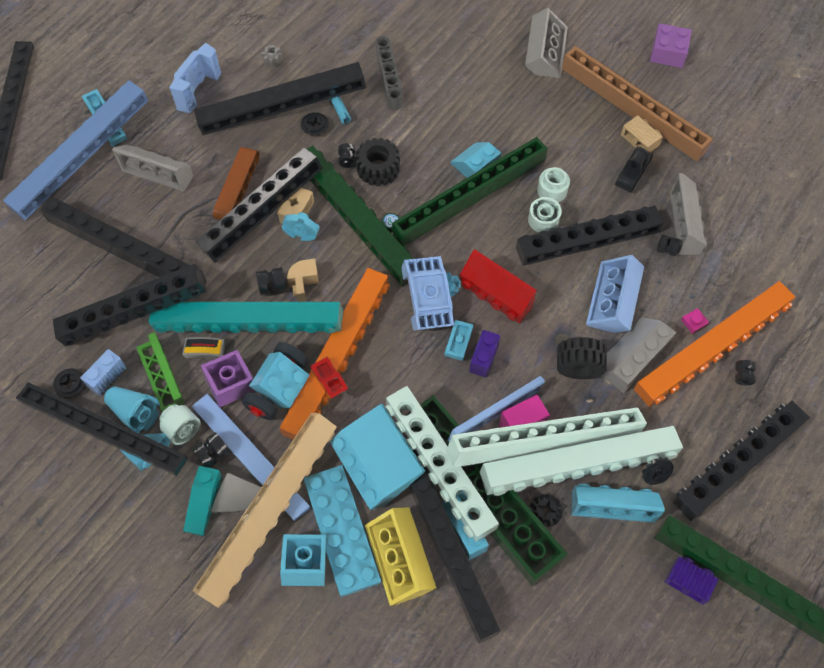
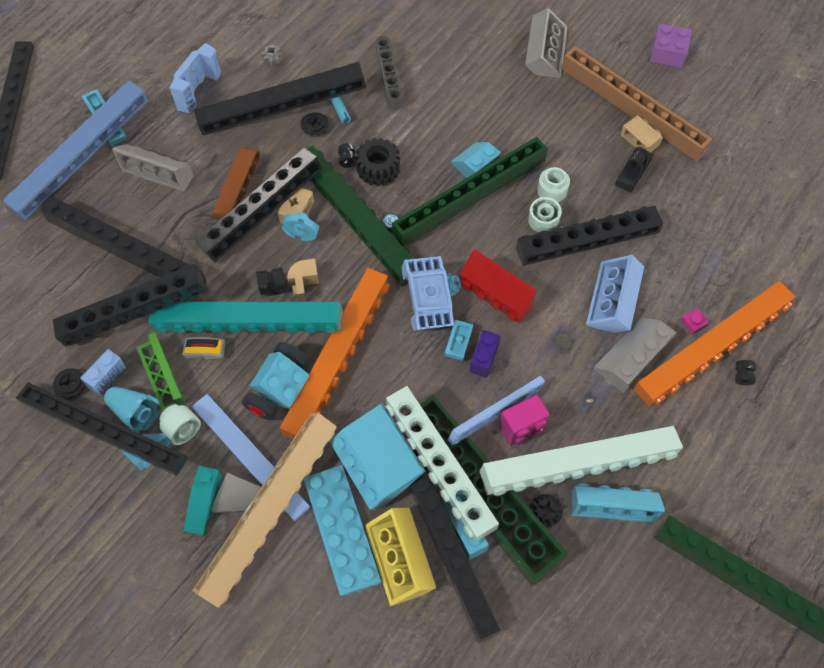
black wheel [192,432,231,468] -> none
medium lavender brick [201,350,256,408] -> none
medium azure slope [280,534,326,586] -> none
red slope [310,356,348,399] -> none
light aqua brick [447,407,647,467] -> none
black tyre [557,337,607,379] -> none
black gear [642,457,674,485] -> none
black wheel [657,234,680,256] -> none
dark purple brick [664,557,719,605] -> none
light grey slope [670,173,707,255] -> none
black brick [673,400,810,521] -> none

